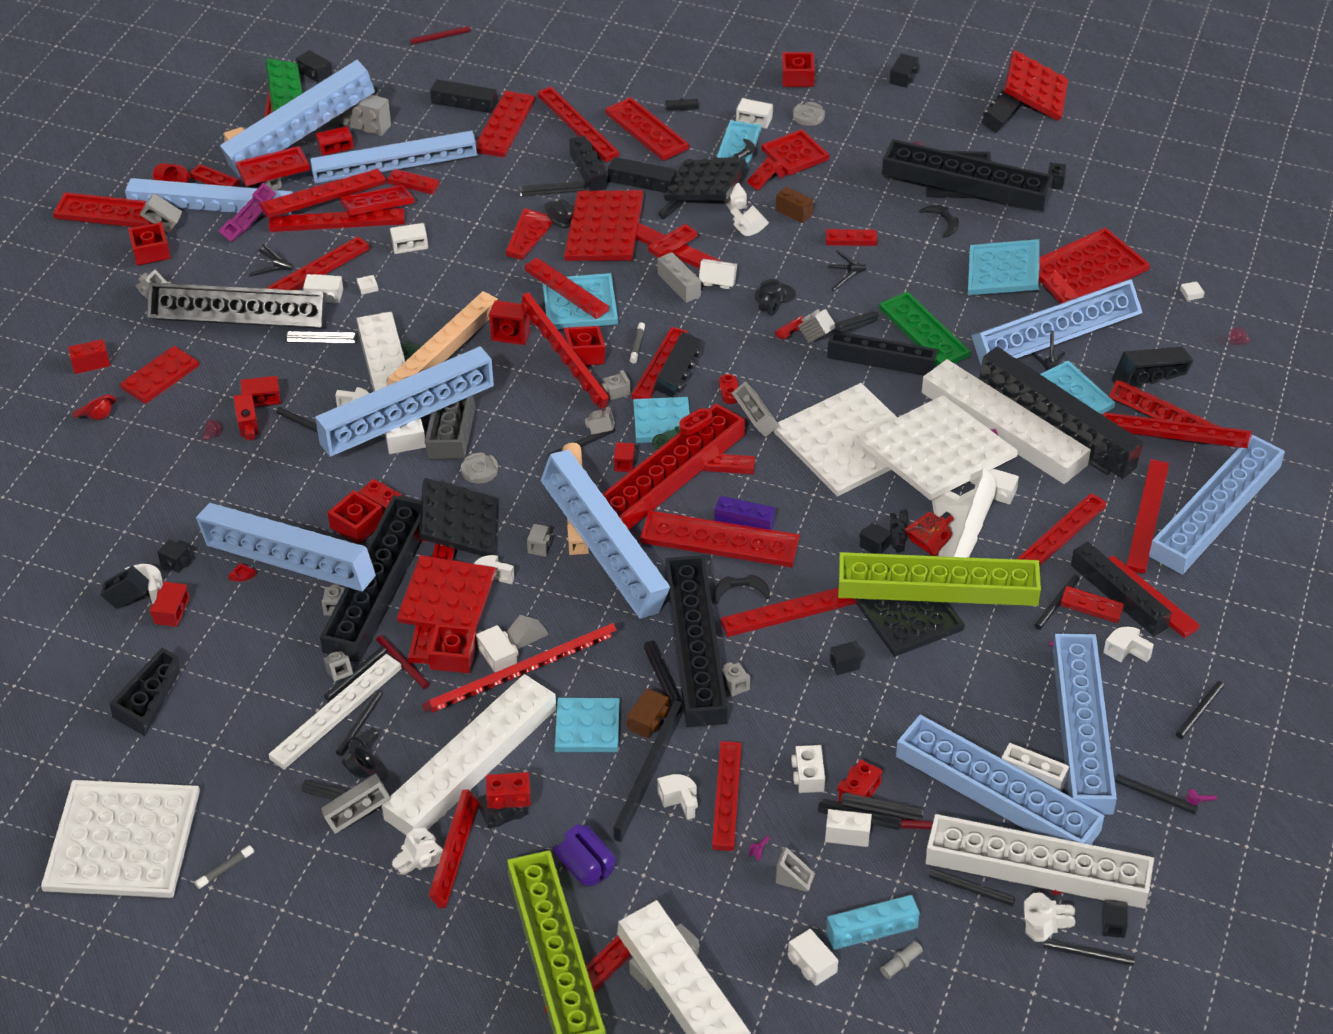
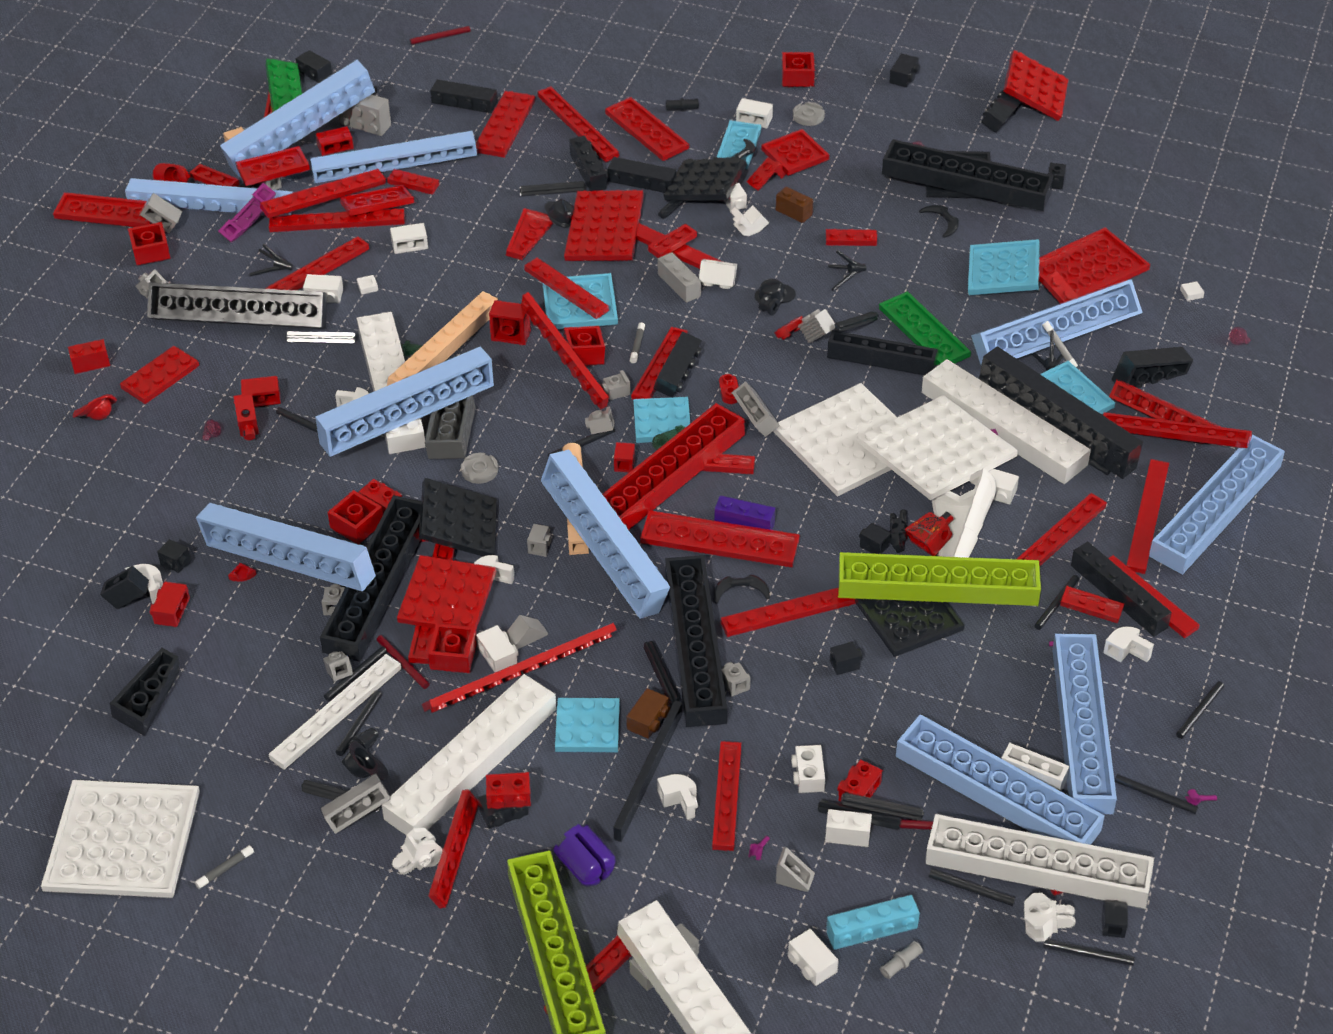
red plate [679,408,712,435] -> none
none -> light grey bar [1042,321,1078,367]

